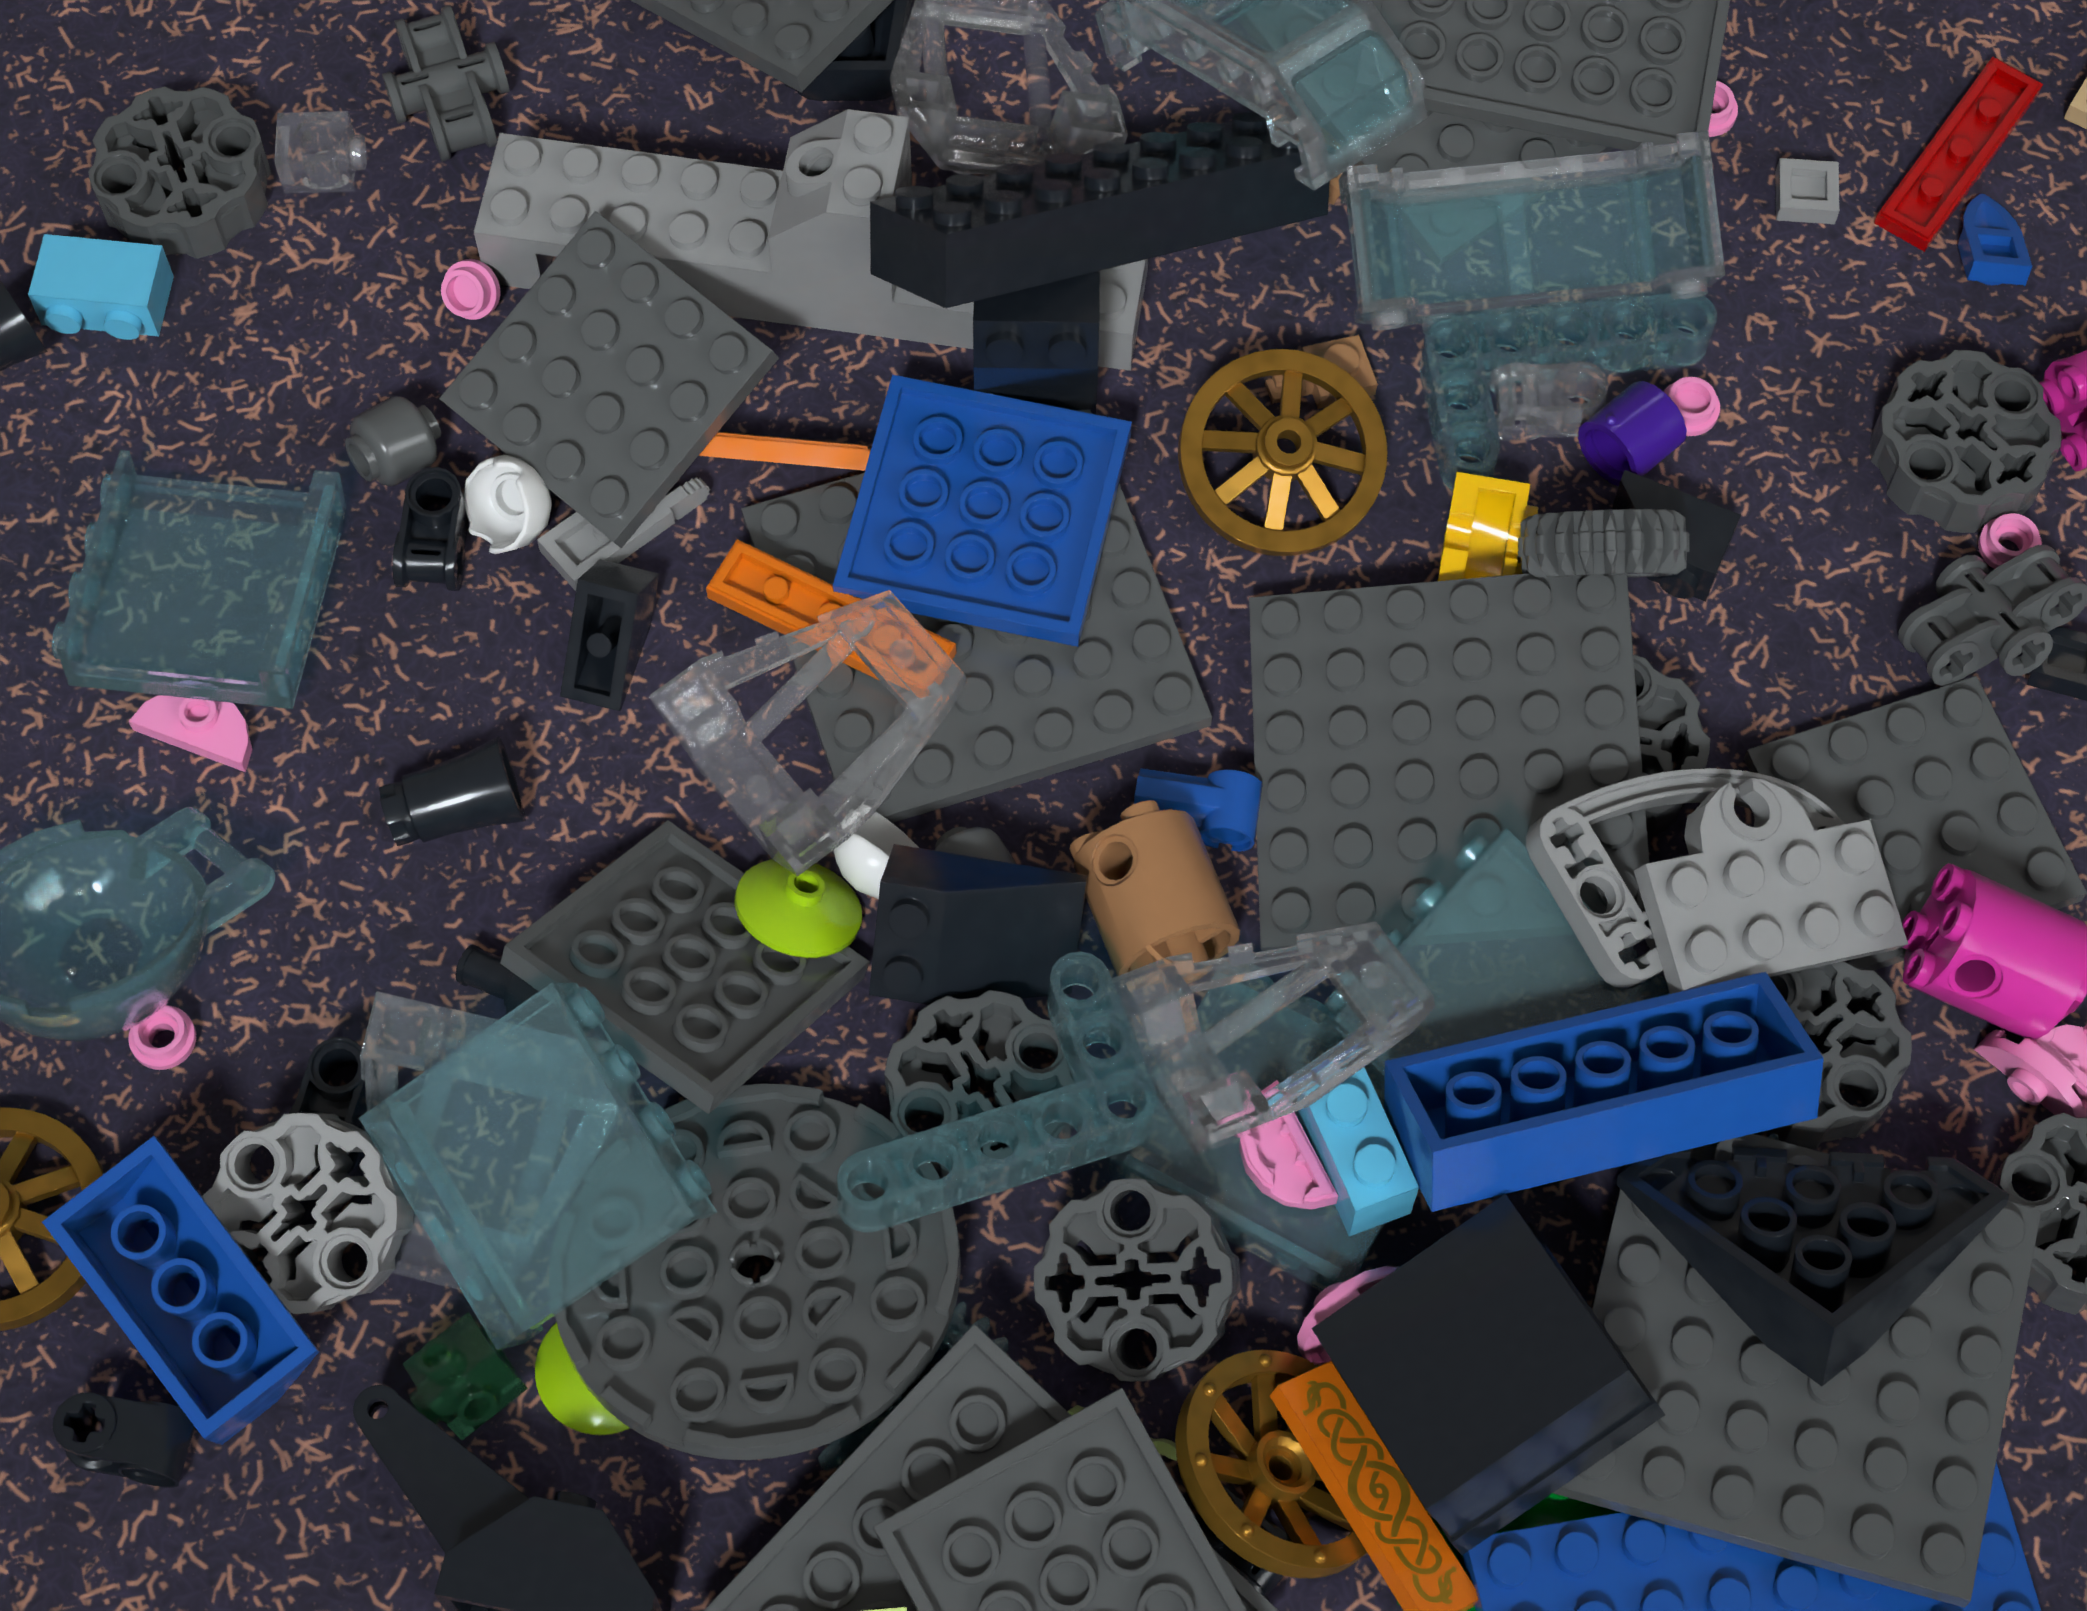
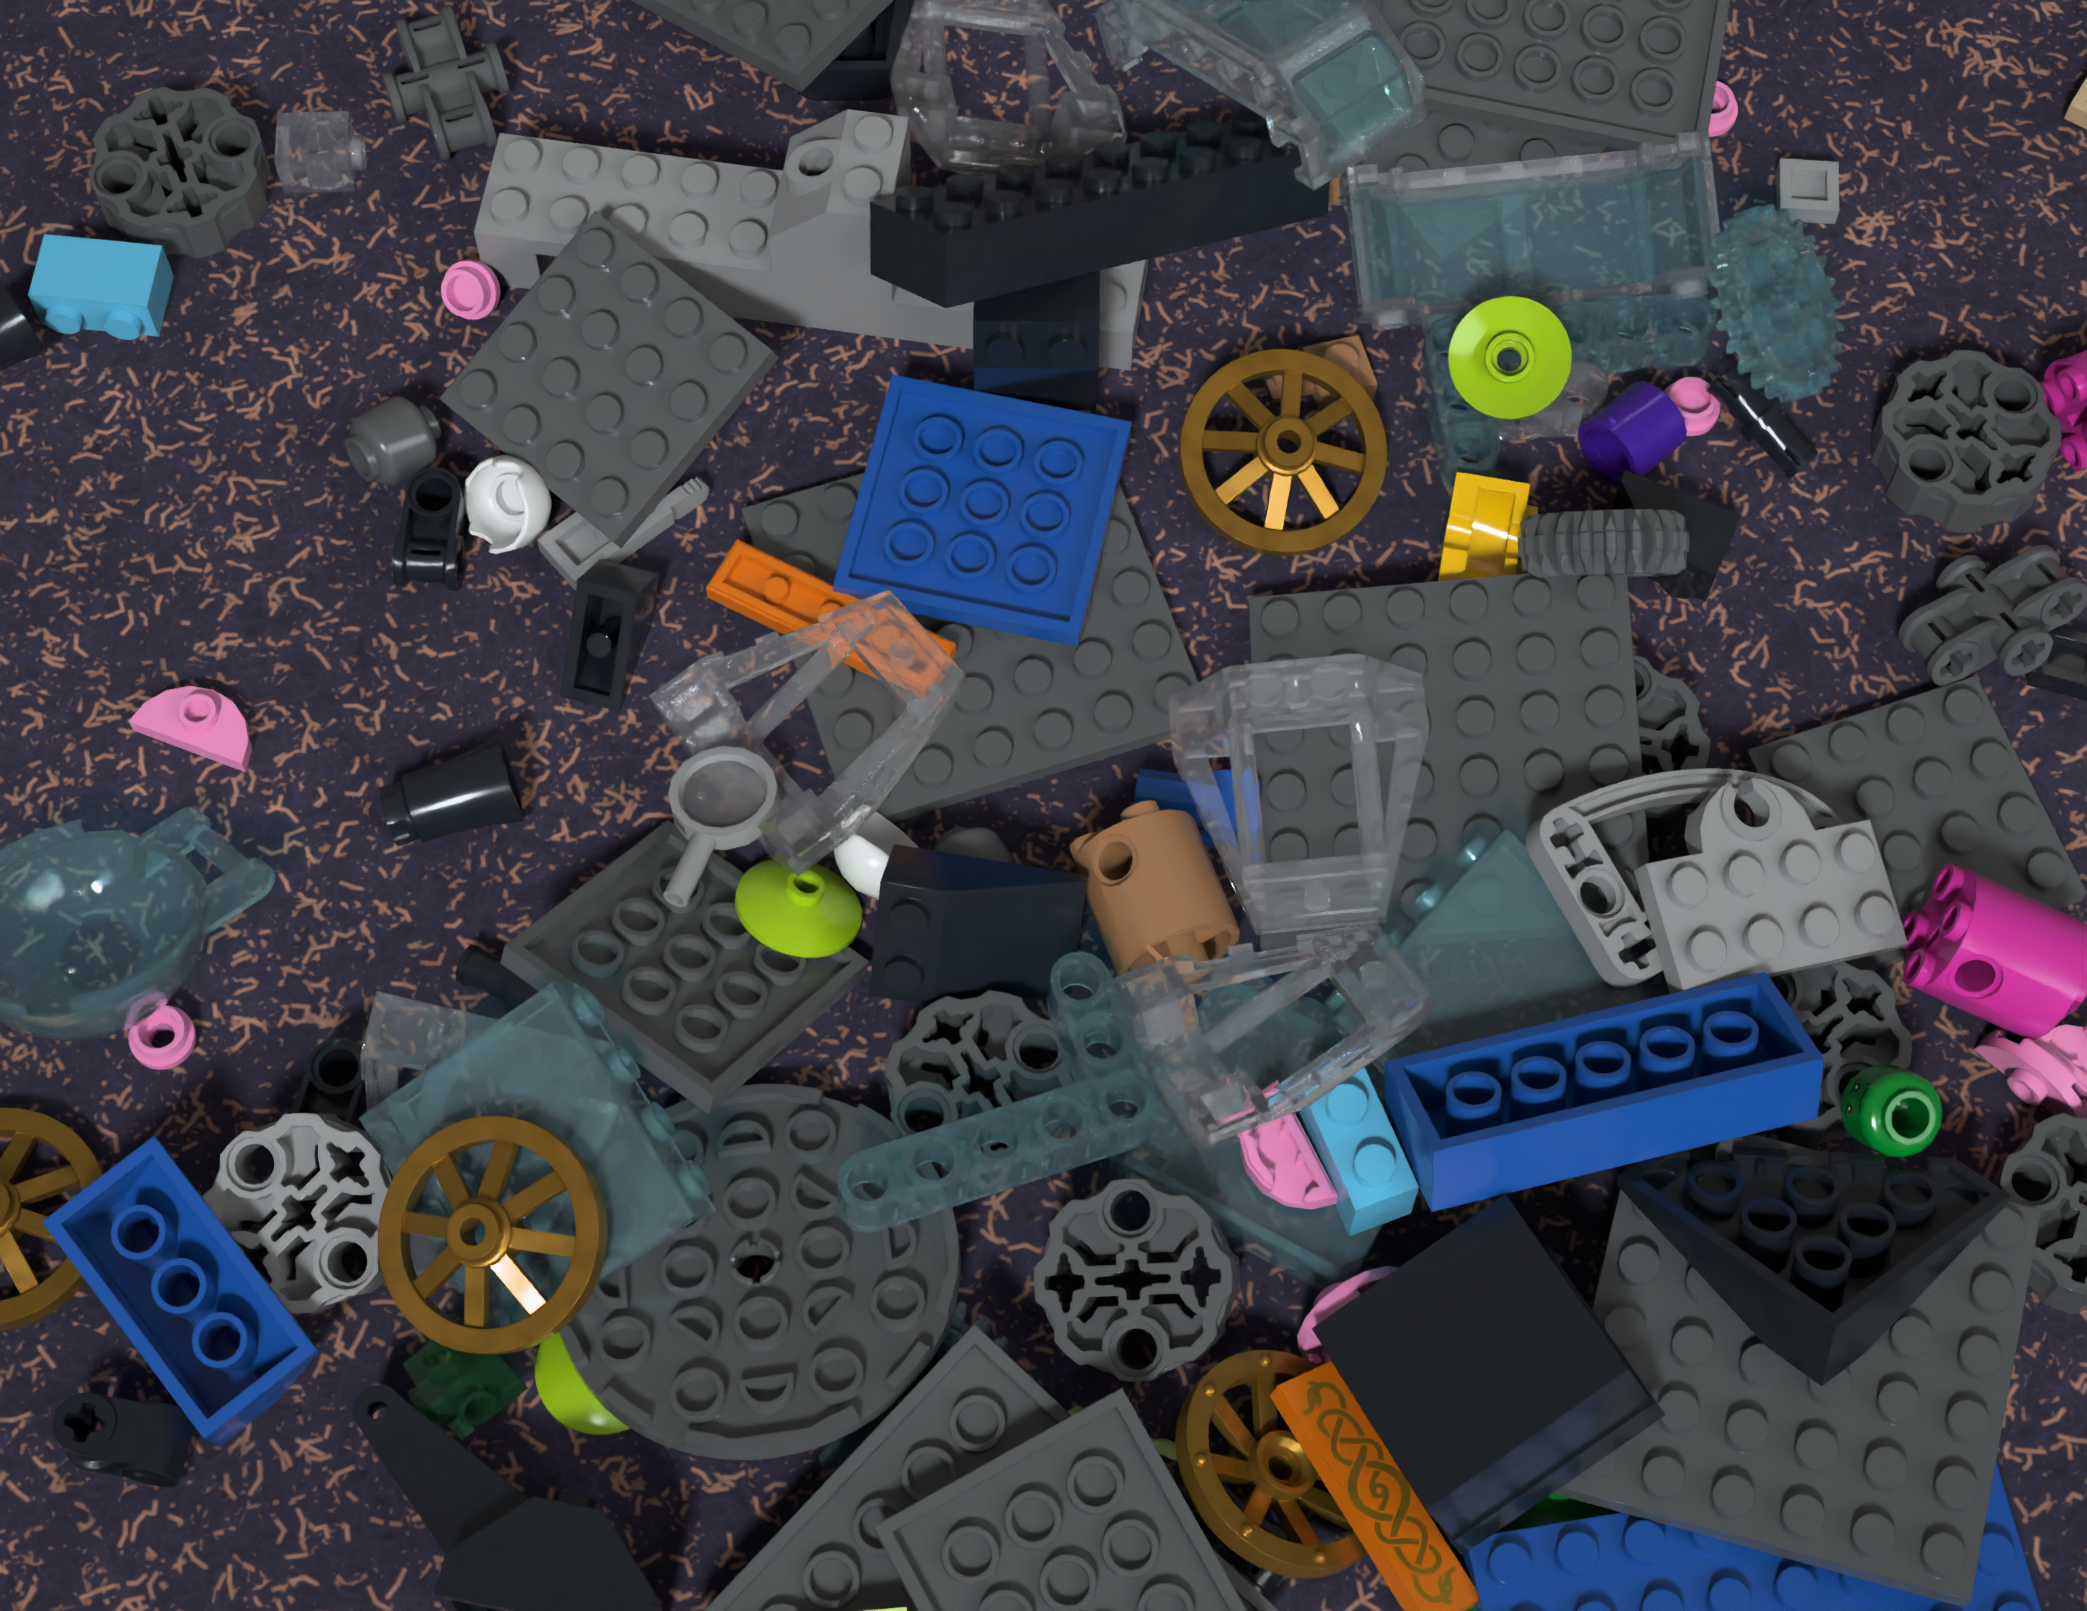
clear light blue panel [52,450,347,709] -> none
orange tile [699,432,872,471] -> none
red tile [1874,57,2043,252] -> none
blue plate [1957,194,2032,286] -> none
bright pink plate [1978,513,2042,569] -> none
none -> pearl gold wheel [378,1116,608,1355]
none -> piece [663,746,780,907]
none -> clear windscreen [1167,654,1429,935]
none -> lime dish [1448,296,1572,420]
none -> black pin [1706,363,1818,479]
none -> clear light blue gear [1708,204,1844,403]
none -> green head [1840,1064,1943,1158]

